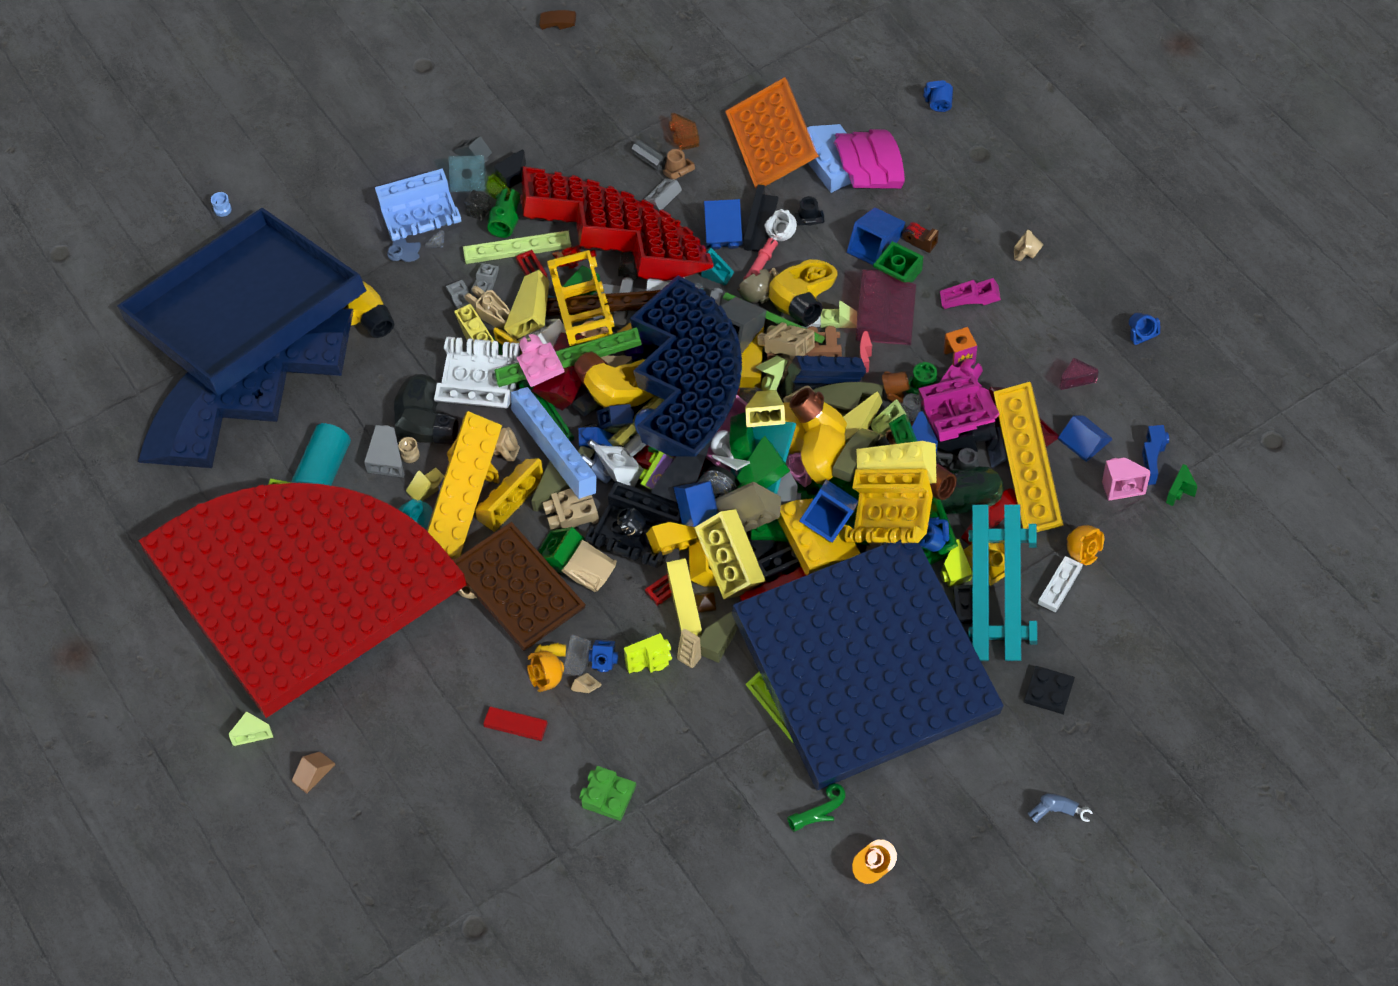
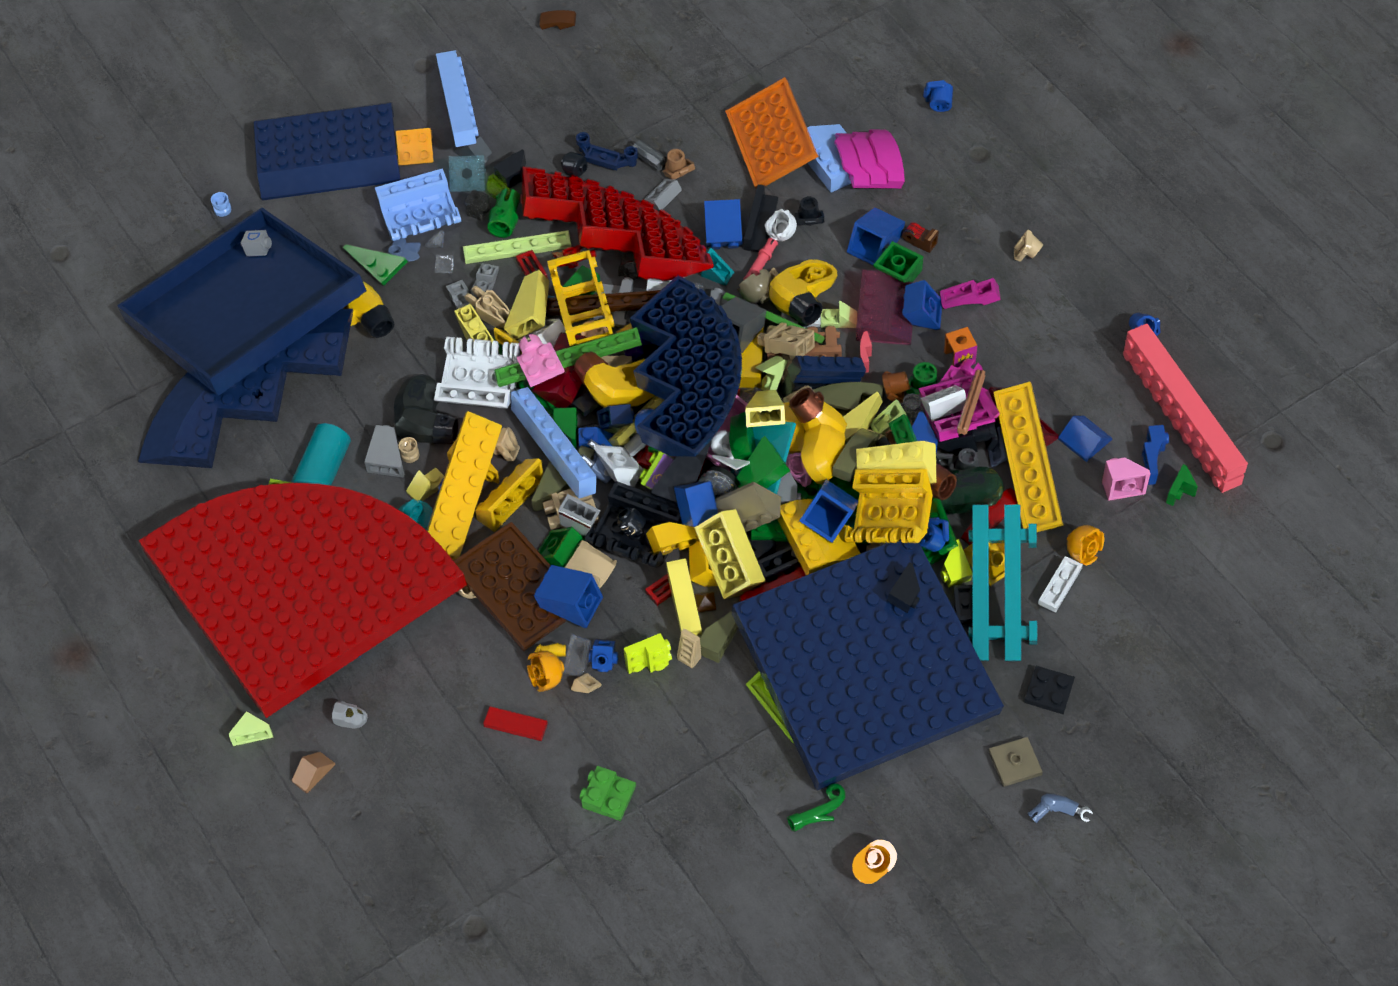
clear orange slope [669,113,699,150] -> none
clear pink slope [1060,358,1099,390] -> none
none -> light grey brick [241,230,272,256]
none -> dark blue slope [254,102,401,201]
none -> light grey rock [332,701,368,729]
none -> green wing [343,245,408,286]
none -> light orange bracket [396,128,434,166]
none -> clear slope [435,255,454,274]
none -> light blue brick [436,50,479,147]
none -> blue slope [534,565,603,628]
none -> green slope [551,408,578,450]
none -> light grey torso [558,494,601,536]
none -> black head [561,152,588,177]
none -> dark blue plate [576,132,638,171]
none -> black slope [887,562,920,613]
none -> blue slope [902,280,942,330]
none -> white slope [920,385,966,422]
none -> nougat axle [957,369,985,435]
none -> dark tan plate [989,737,1043,787]
none -> coral piece [1123,324,1248,493]

